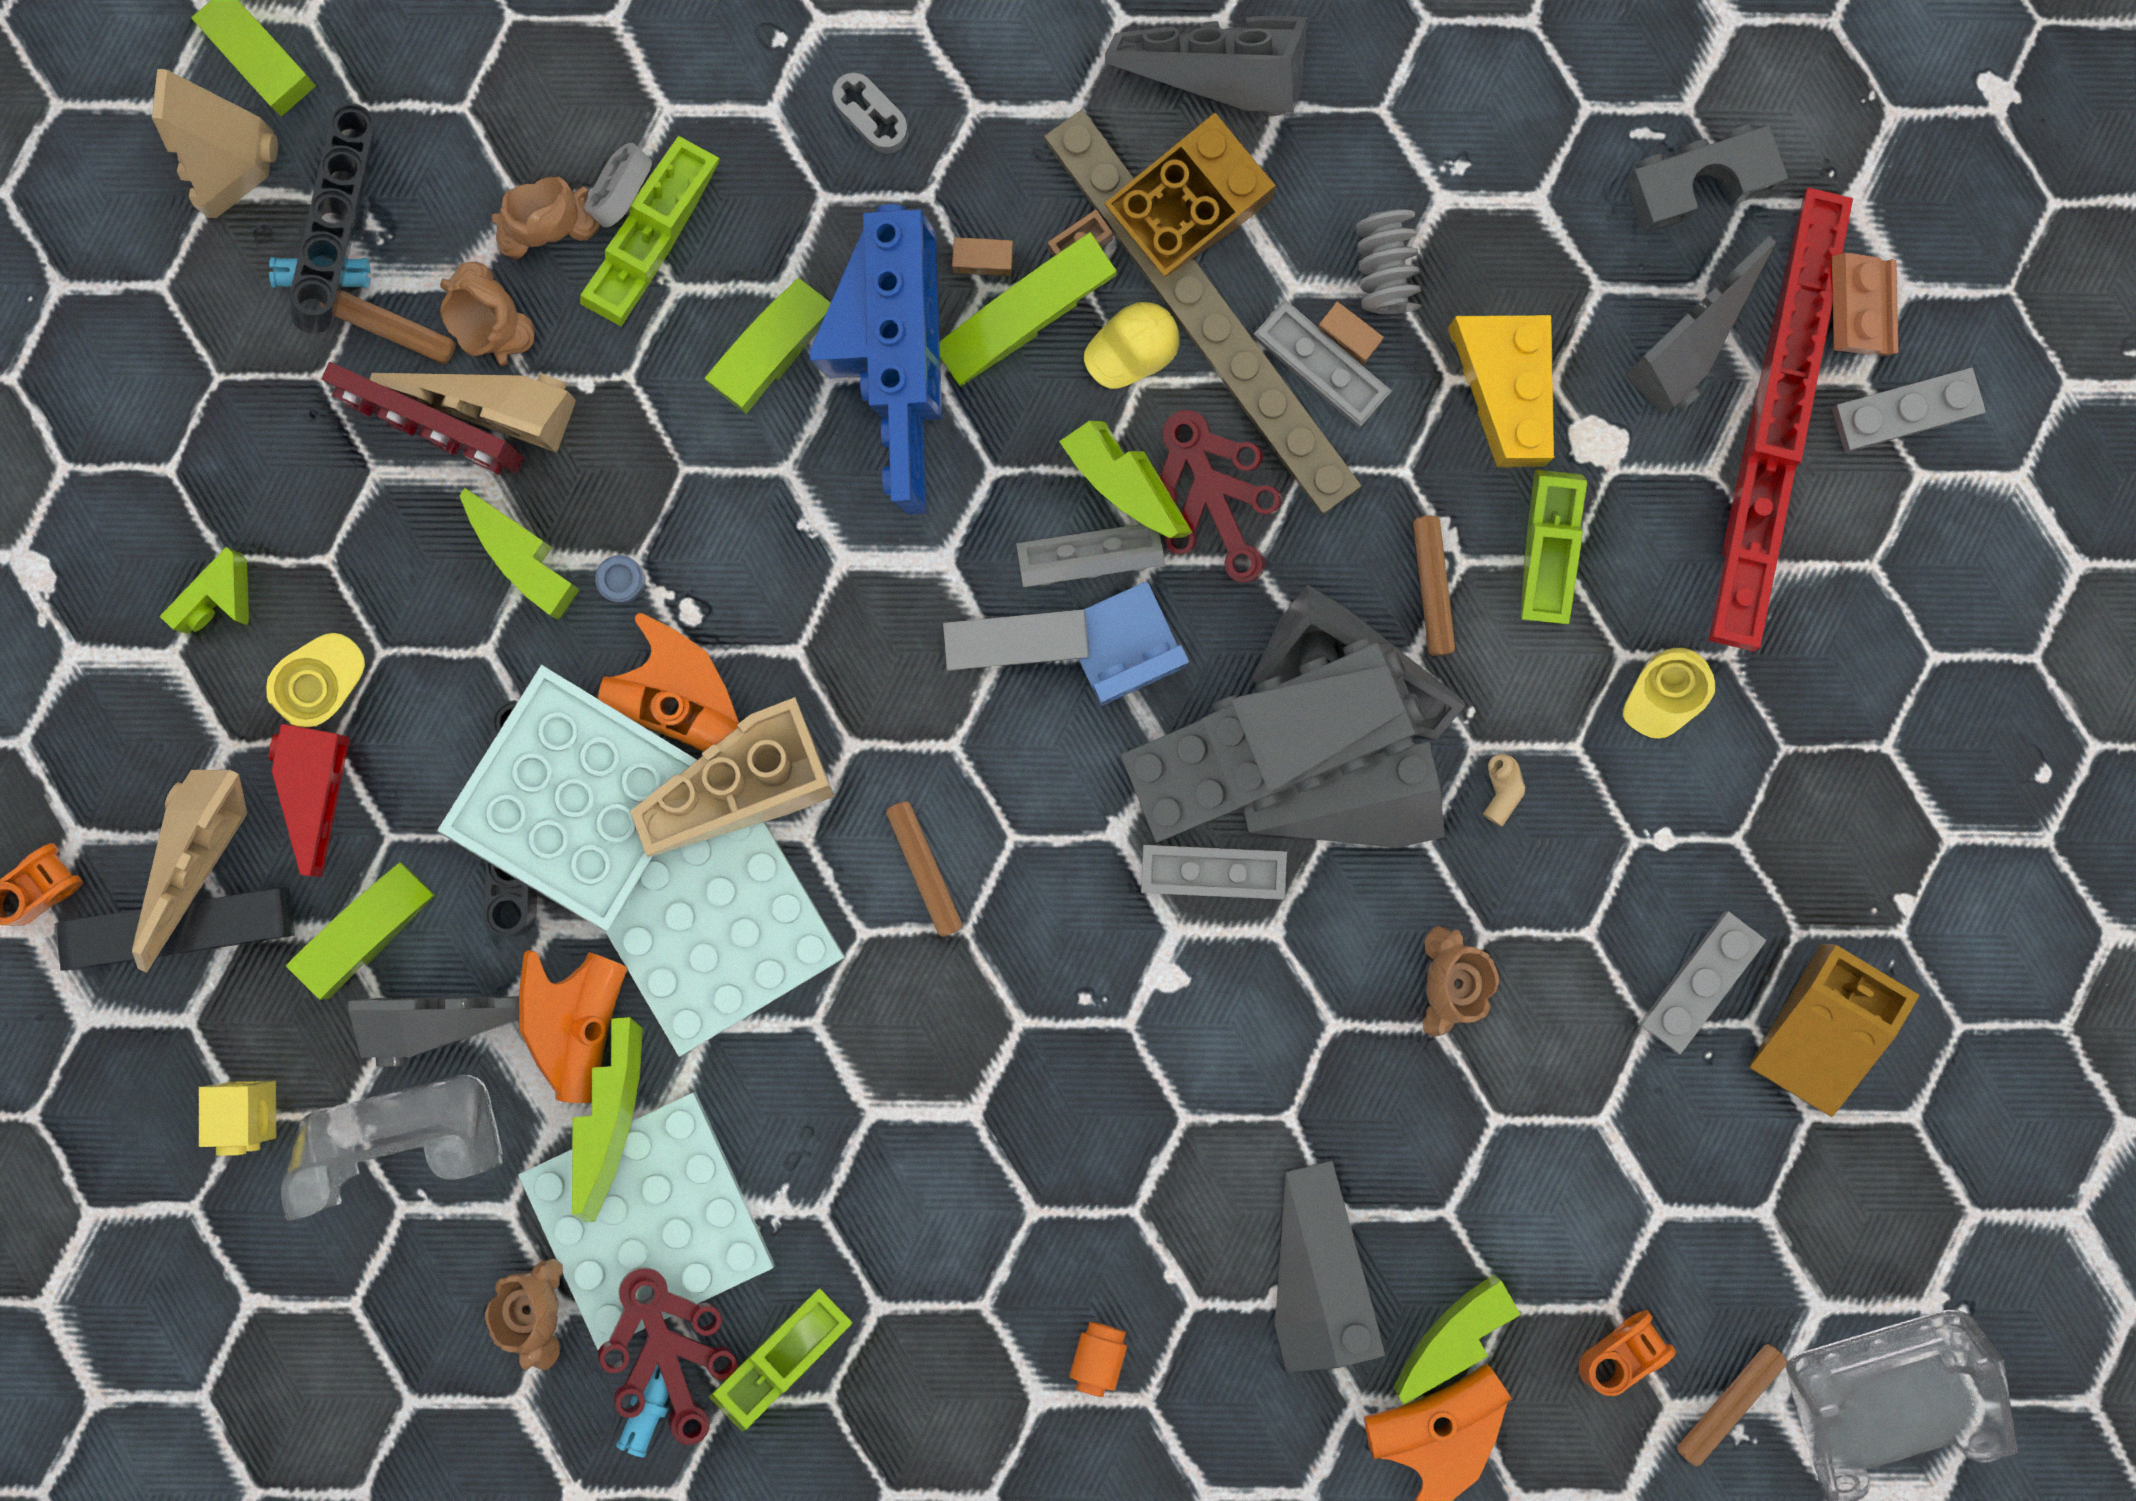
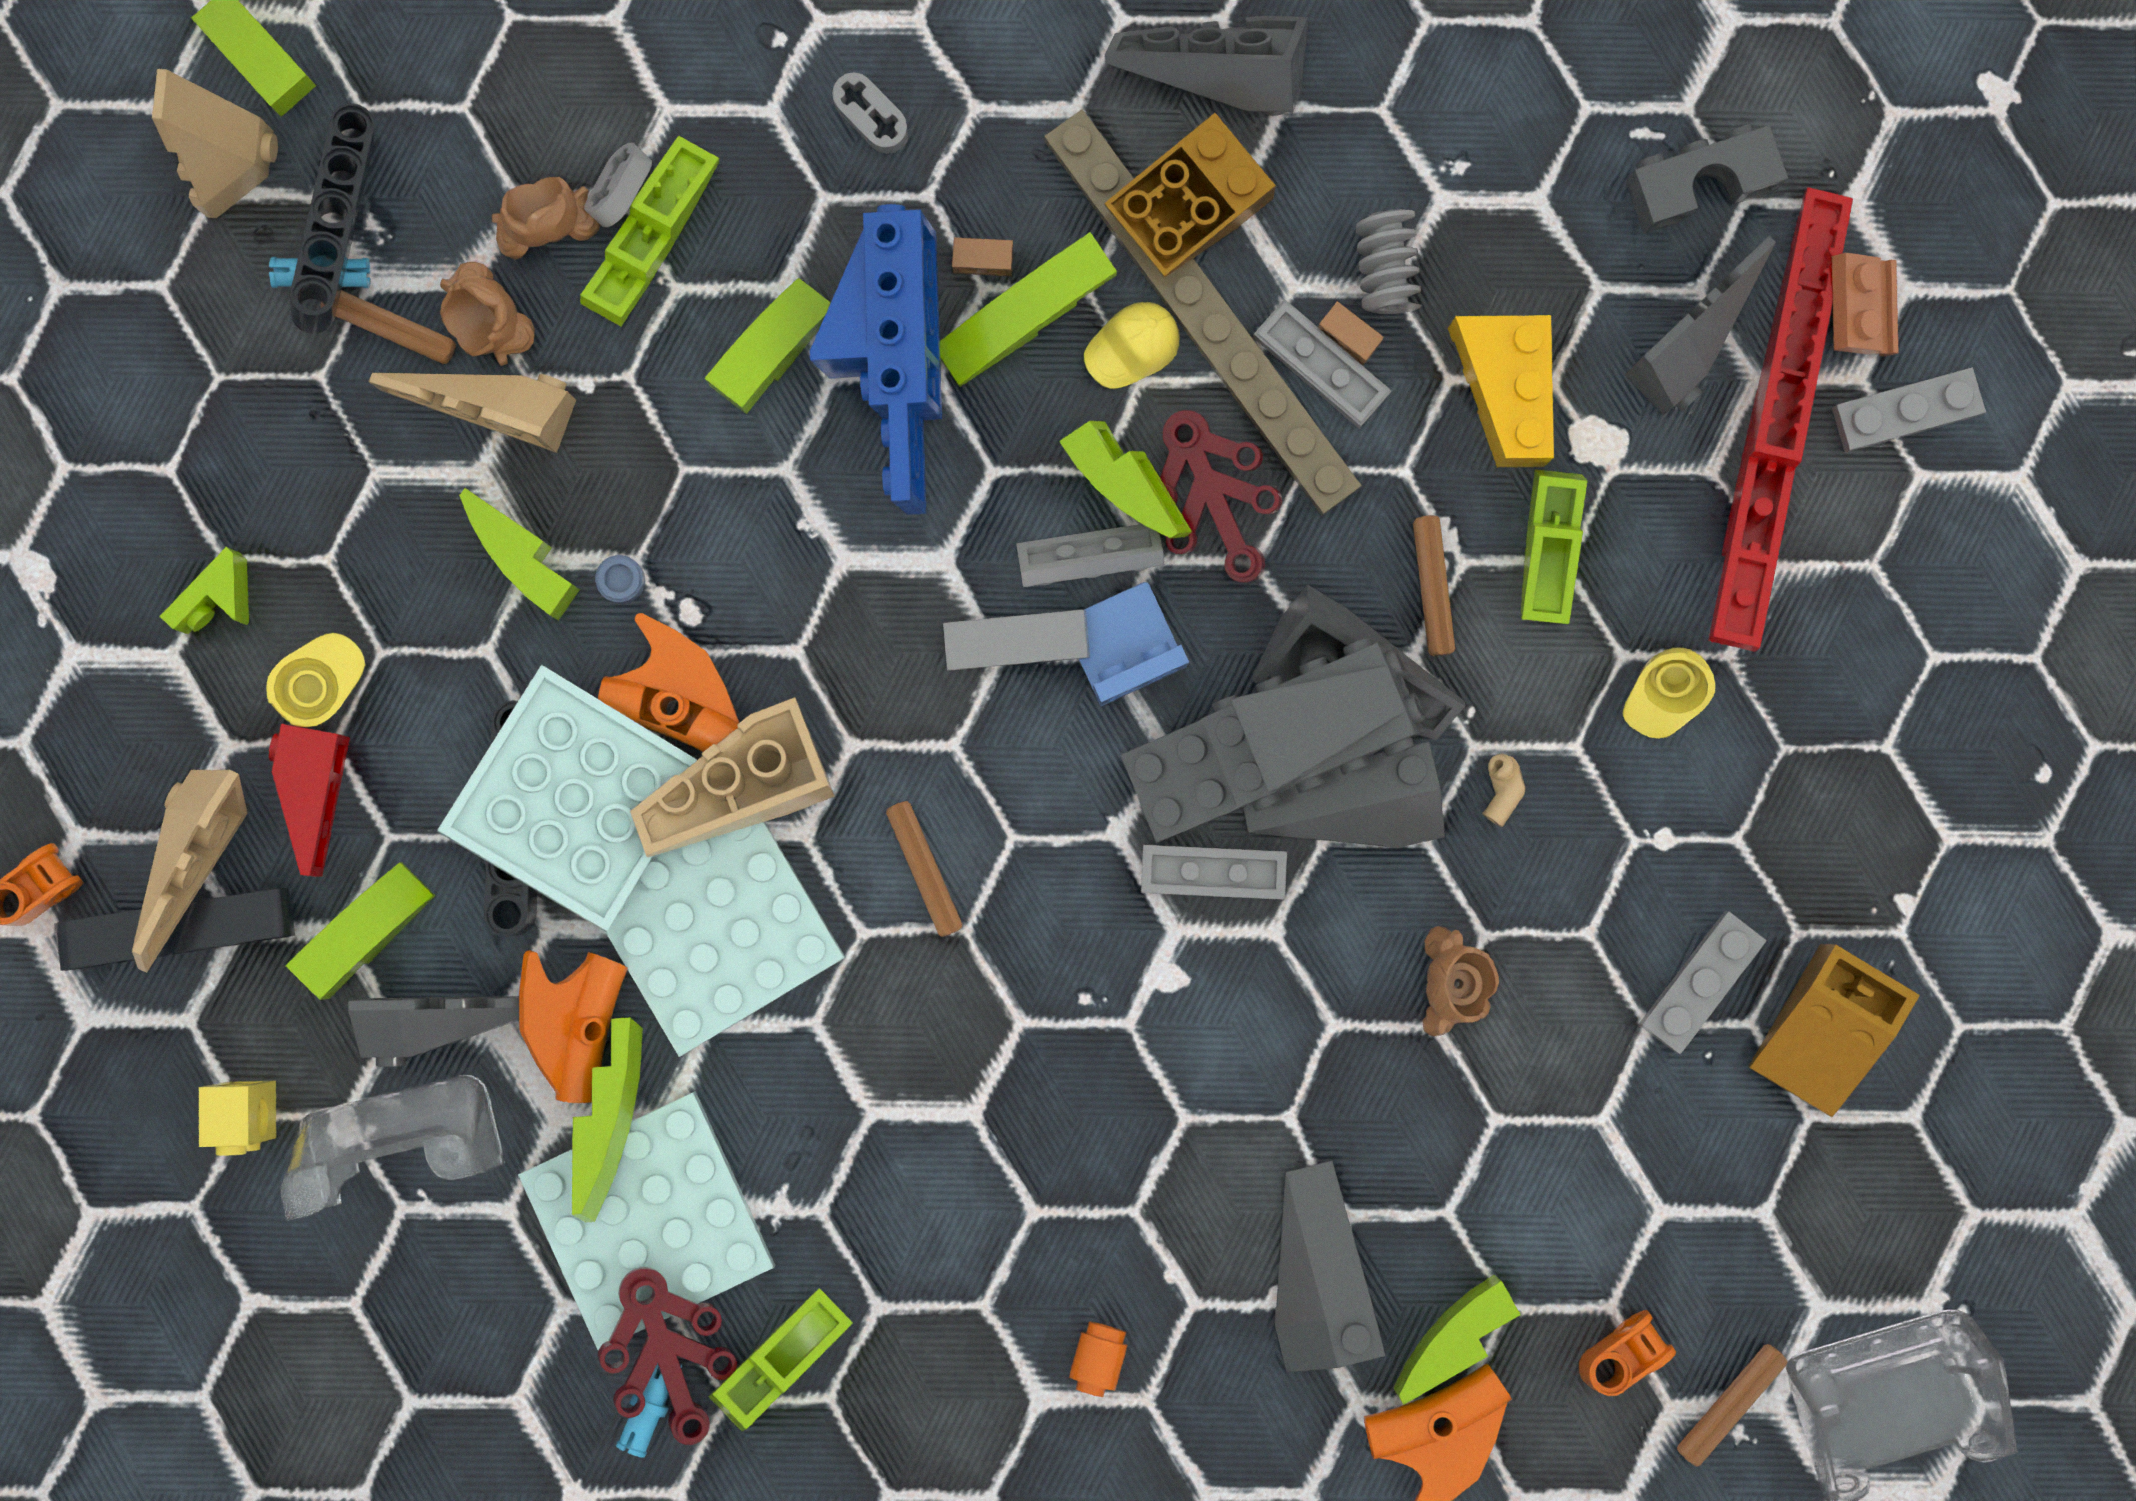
dark red piece [321,362,524,475] -> none
medium nougat hair [485,1258,563,1371] -> none
medium nougat piece [1047,210,1113,257] -> none

